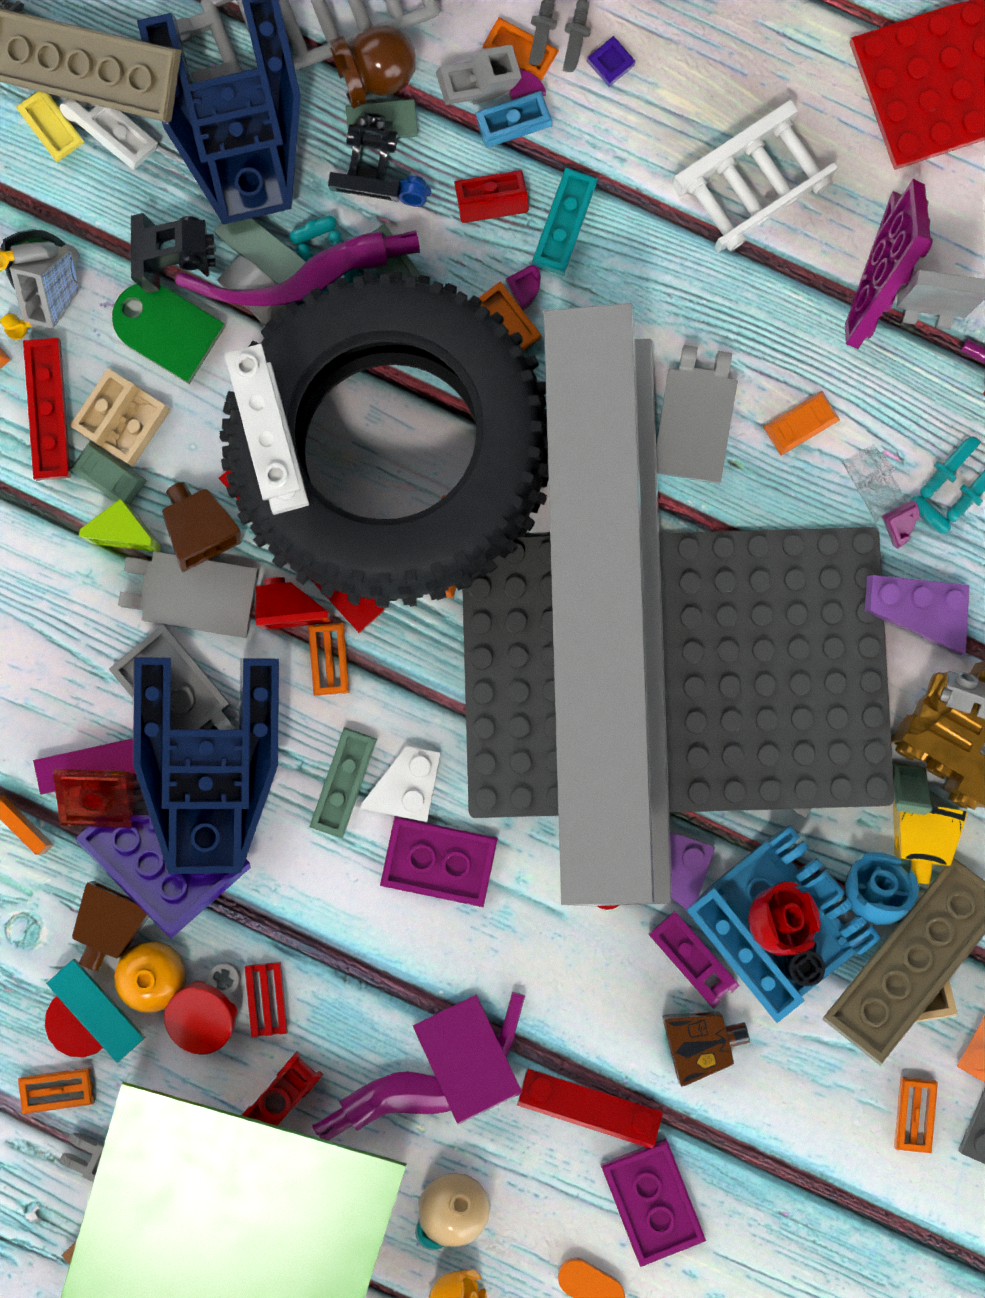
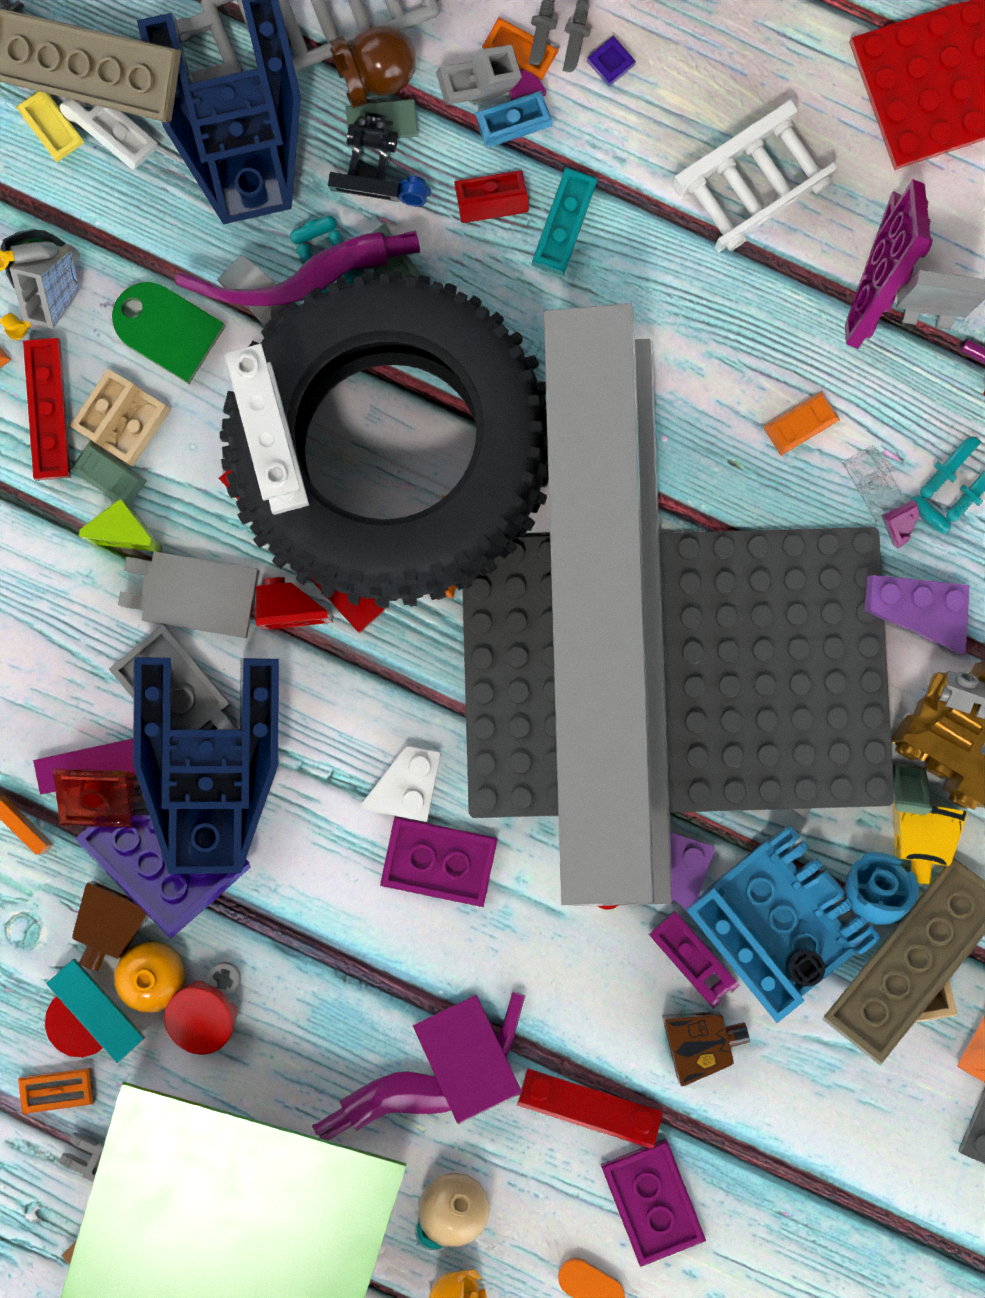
black tile [131,213,216,294] -> none
reddish brown torso [162,482,242,573] -> none
sand green tile [213,218,306,284] -> none
red piece [241,1051,324,1126] -> none
red tile [245,962,288,1038] -> none
orange tile [308,623,349,696] -> none
sand green tile [309,727,378,839] -> none
orange tile [478,281,542,351] -> none
magenta tile [505,265,540,311] -> none
light grey tile [656,345,738,484] -> none
red cylinder [748,882,821,956] -> none
orange tile [894,1077,938,1153] -> none

